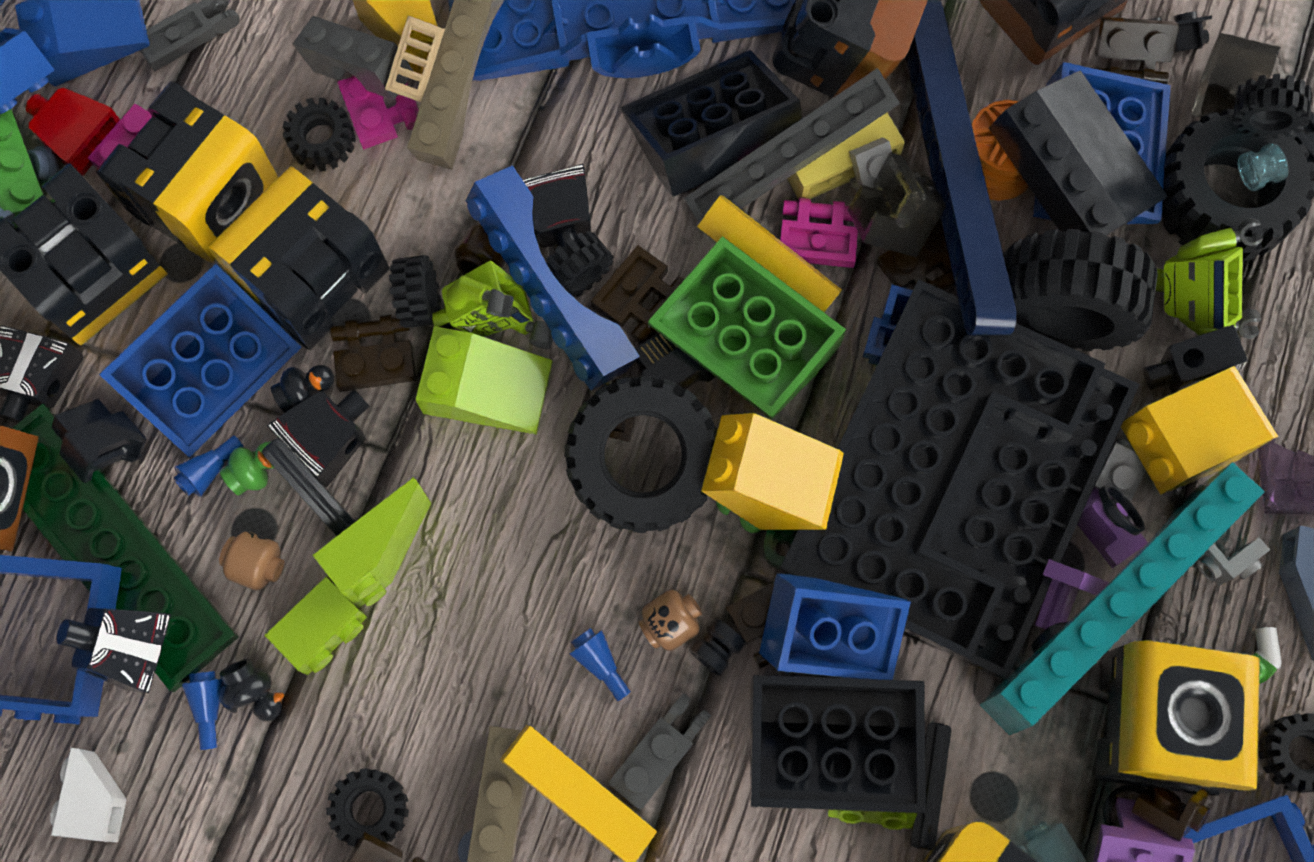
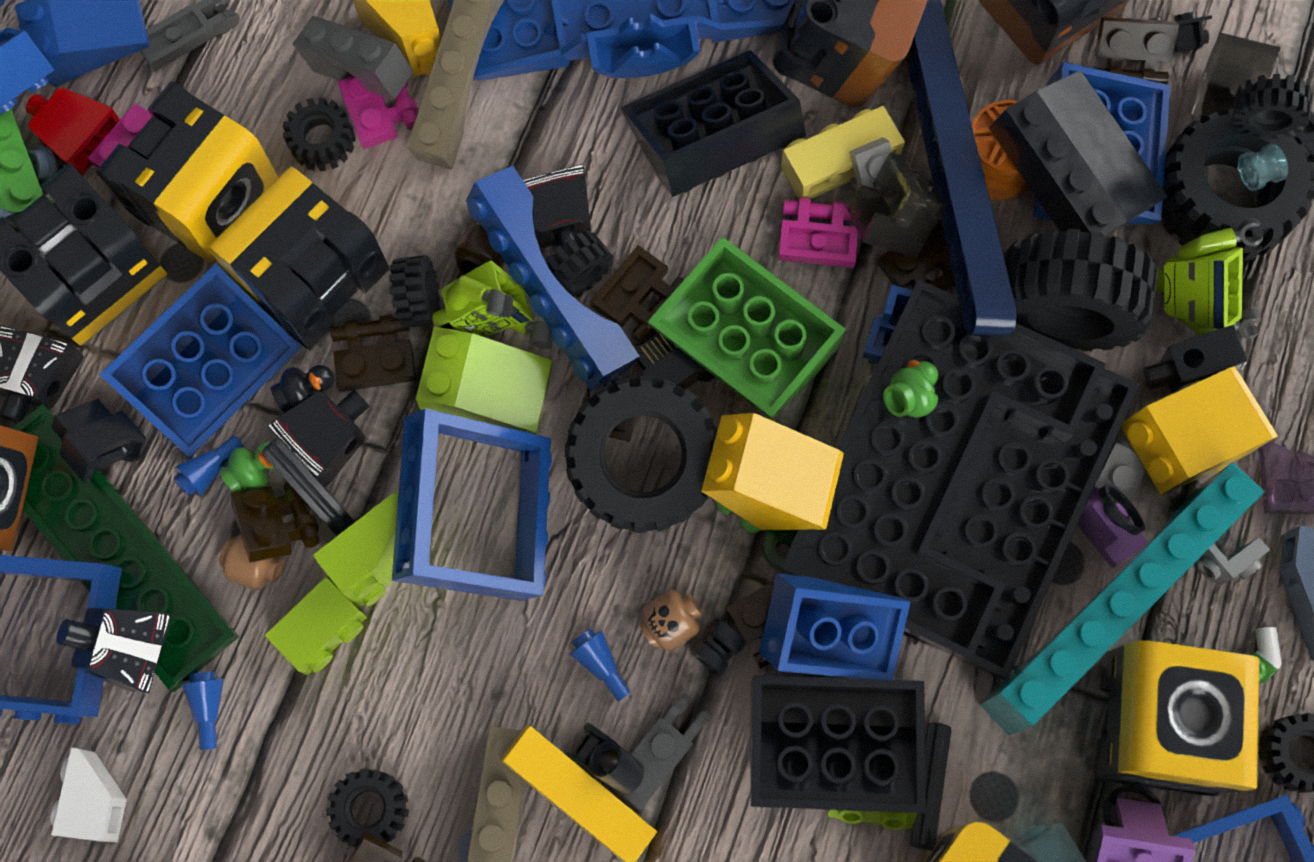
black animal [219,658,284,721] -> none
tan slope [385,15,445,102] -> none
dark grey plate [685,68,900,223] -> none
yellow tile [697,195,842,312] -> none
medium lavender piece [1031,559,1109,653] -> none
dark brown bracket [1131,785,1211,841] -> none
none -> dark brown plate [231,482,320,562]
none -> blue window [392,408,552,601]
none -> black piece [565,722,644,795]
none -> bright green animal [883,360,938,418]

